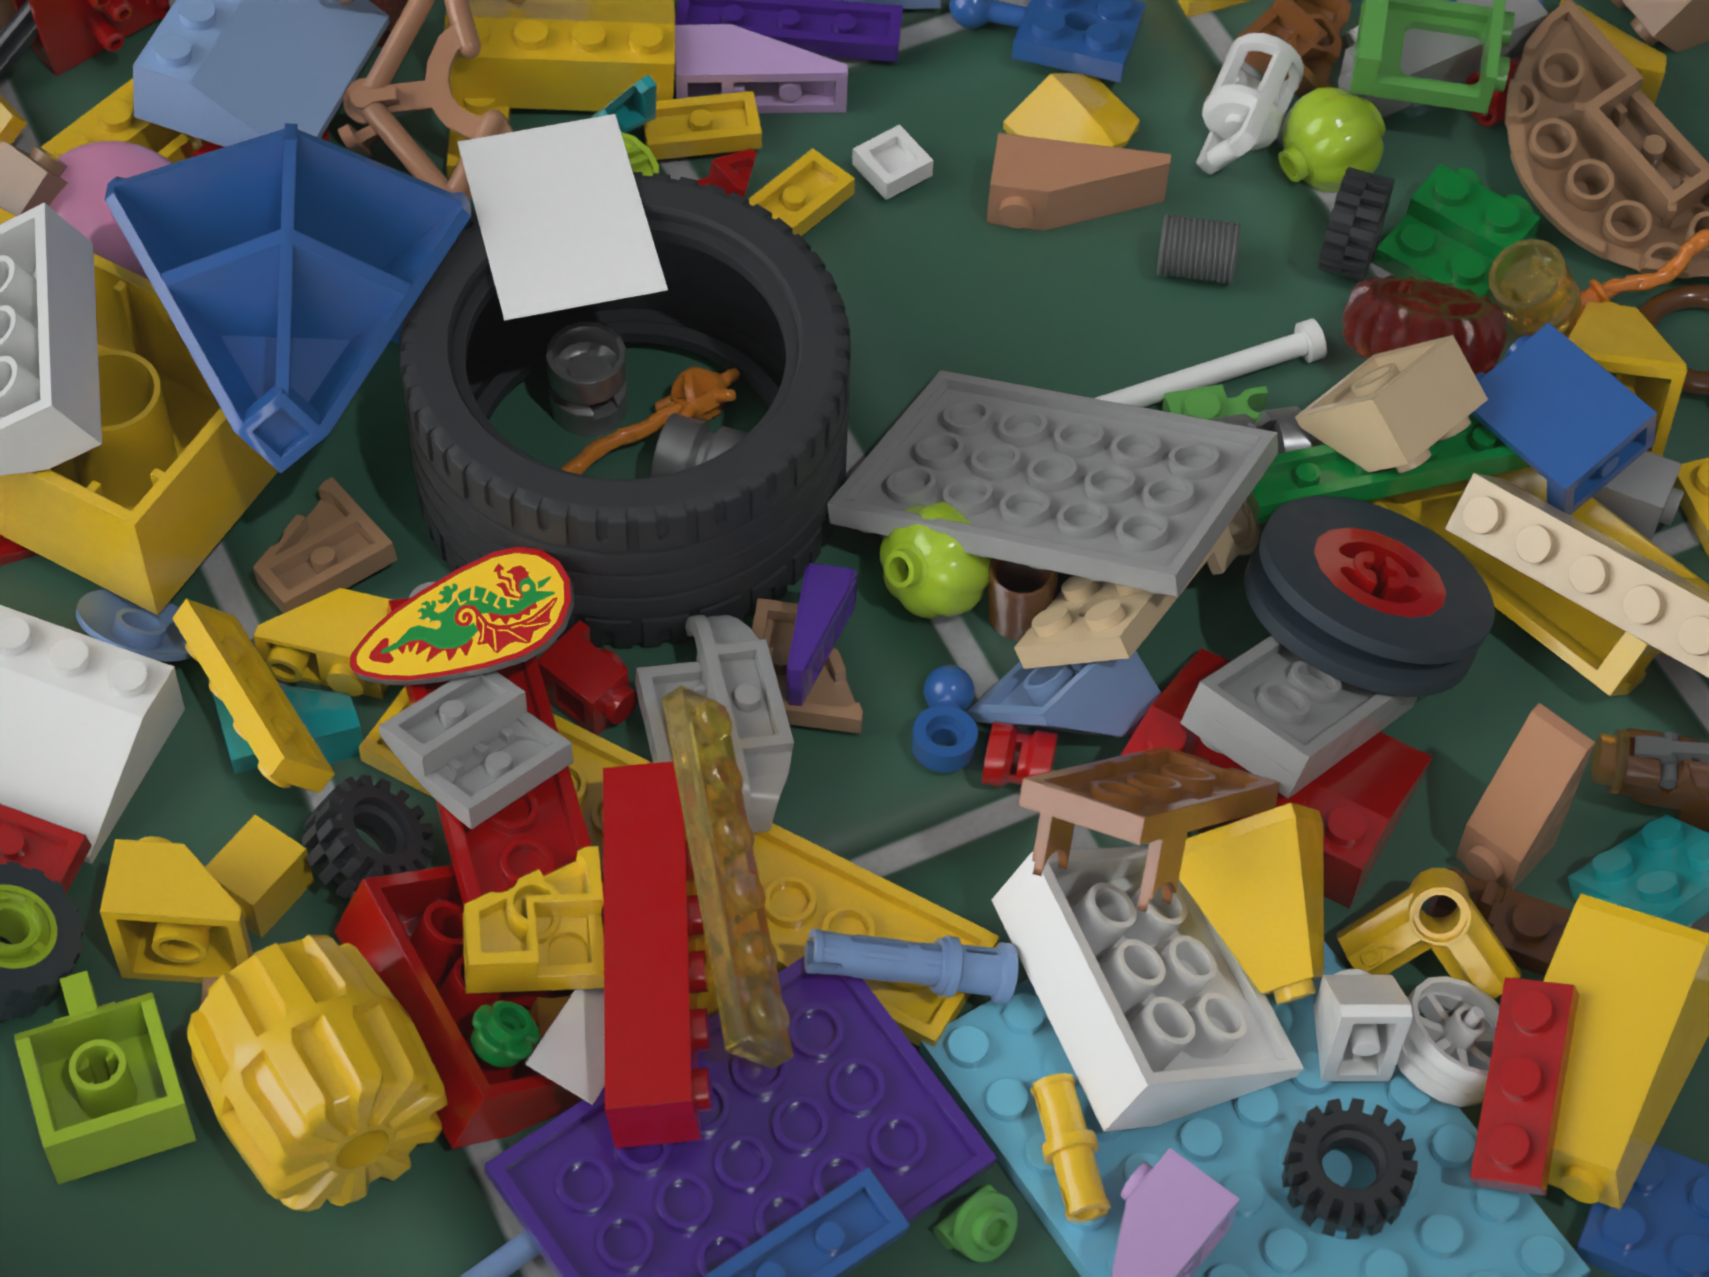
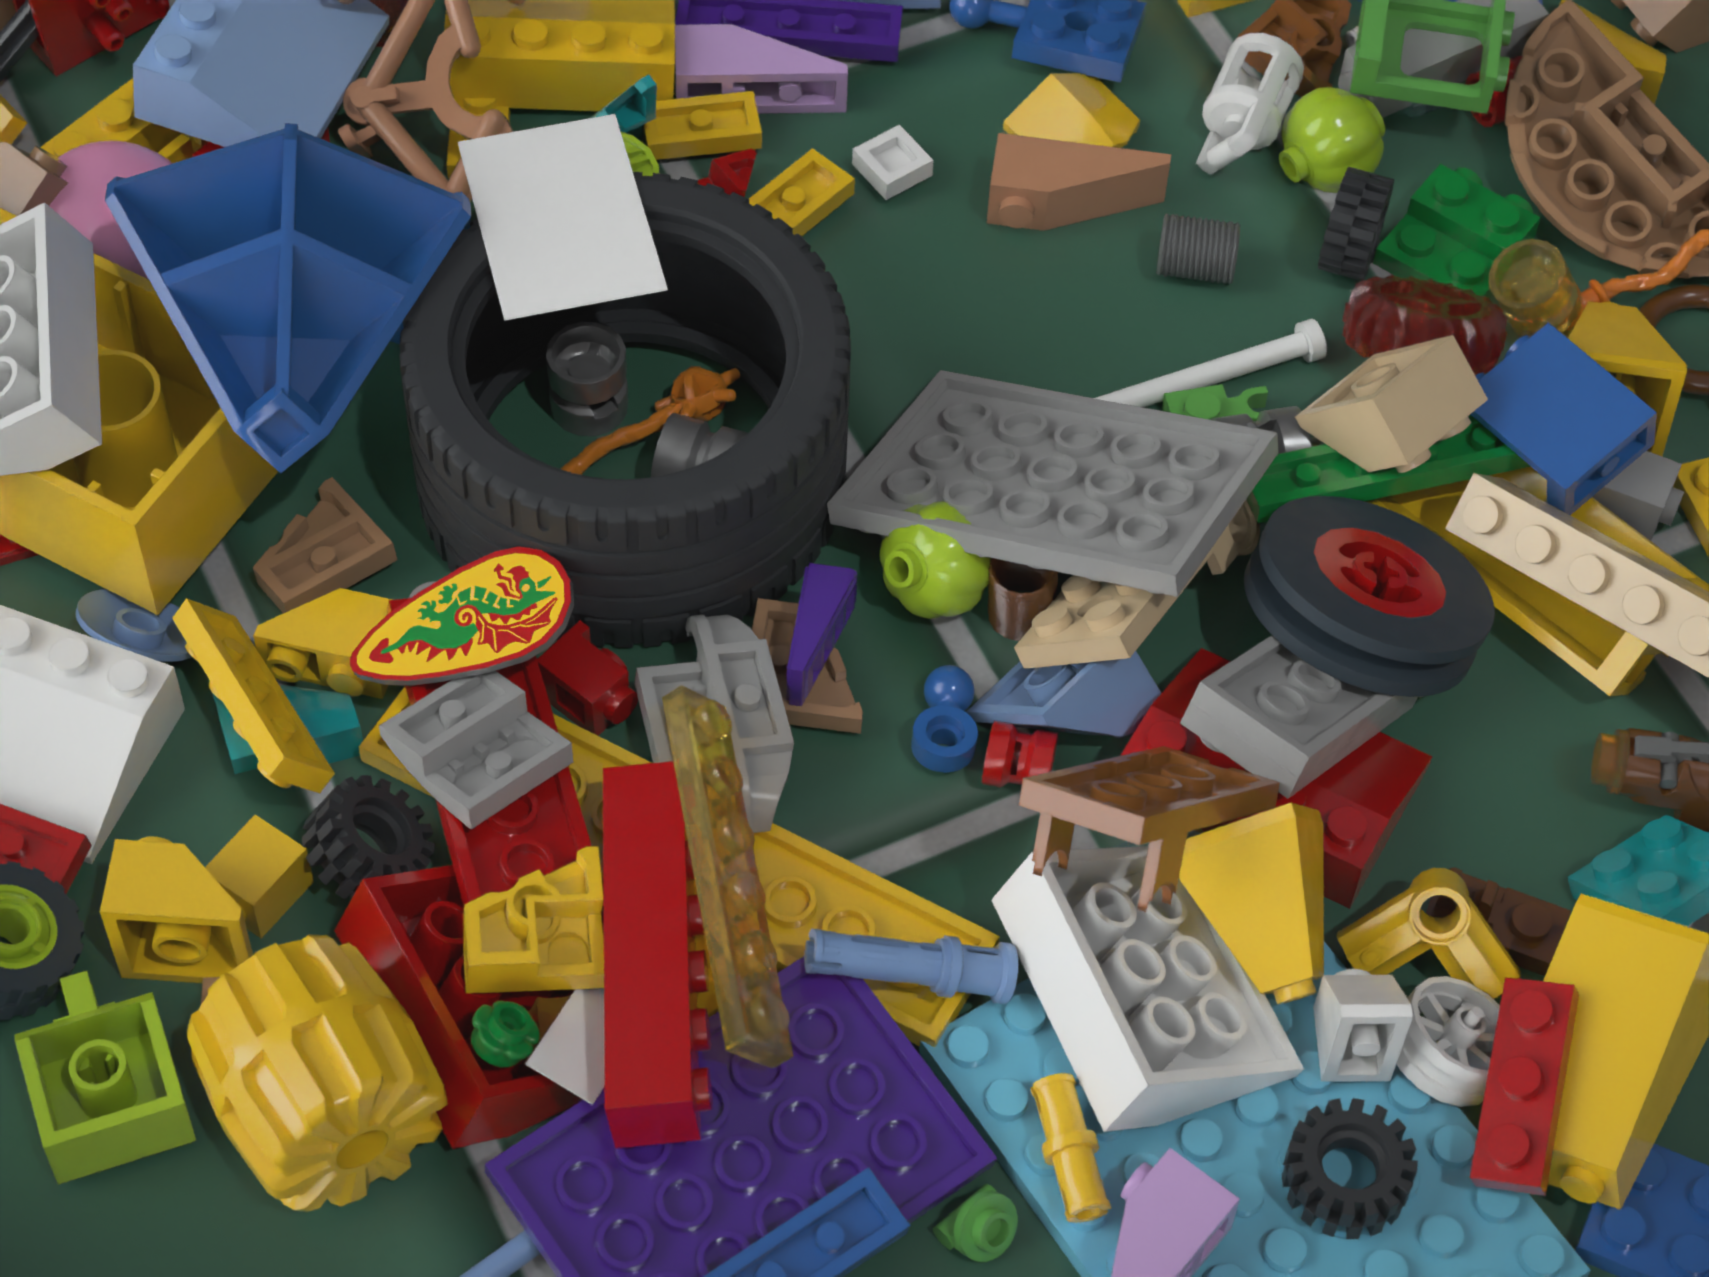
nougat slope [1455,703,1595,889] -> none

